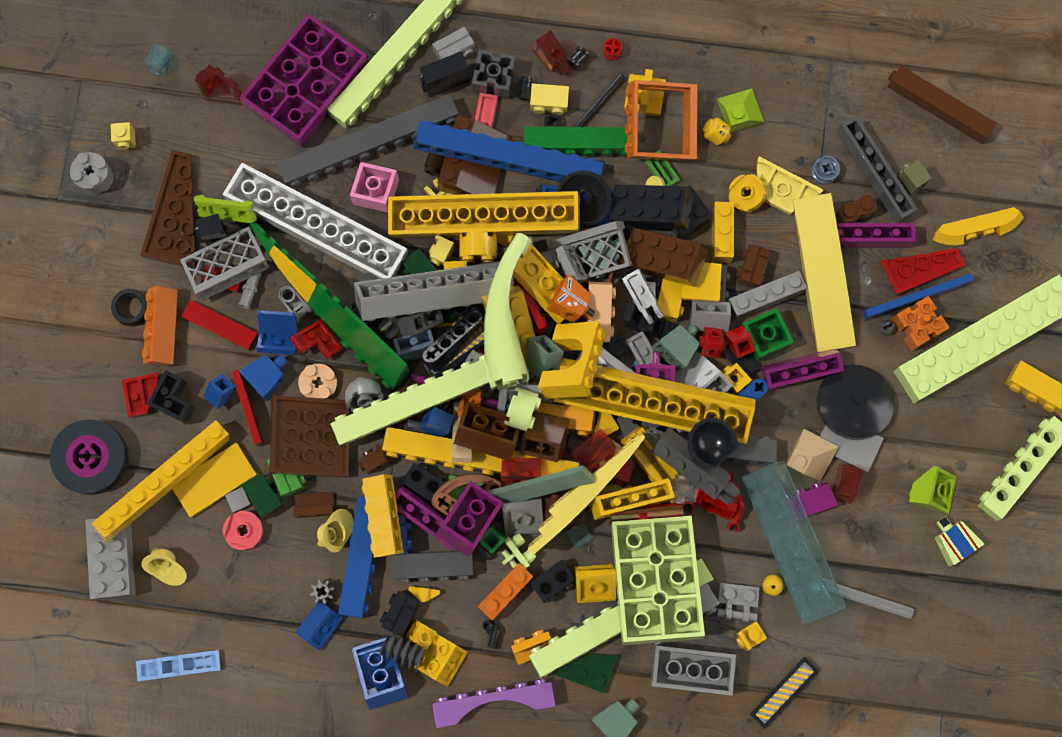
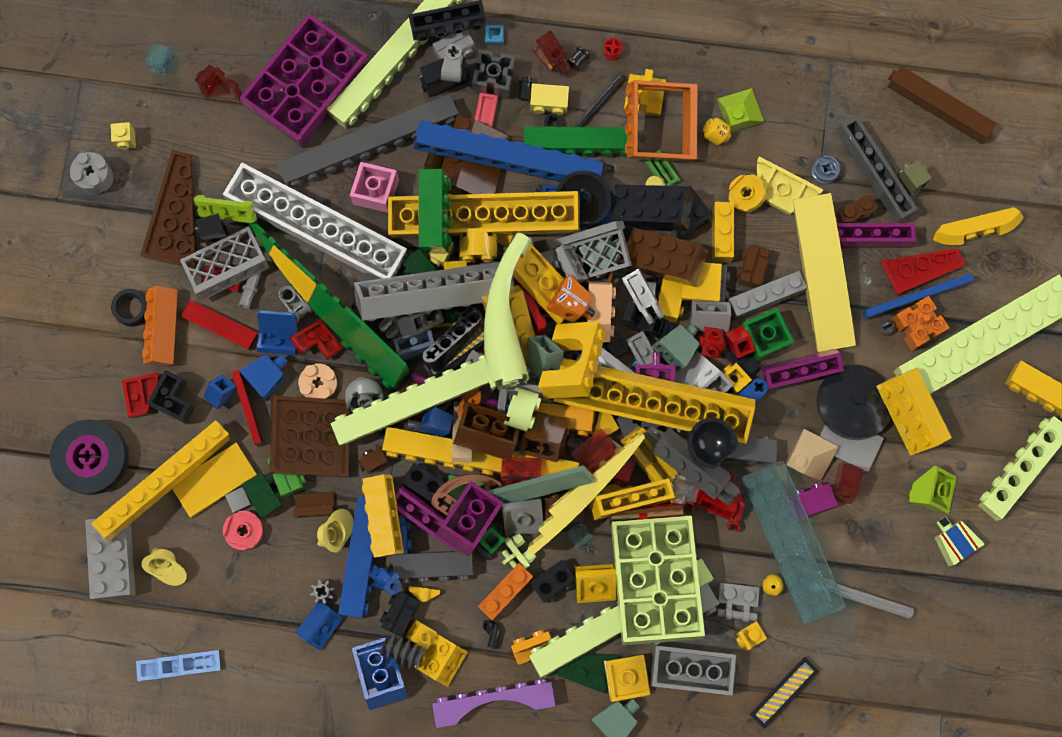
none -> blue hips [368,566,401,595]
none -> black brick [408,0,486,41]
none -> green brick [419,169,452,253]
none -> light grey piece [441,43,463,82]
none -> dark azure tile [485,25,504,45]
none -> yellow plate [604,654,650,702]
none -> yellow brick [876,367,952,456]

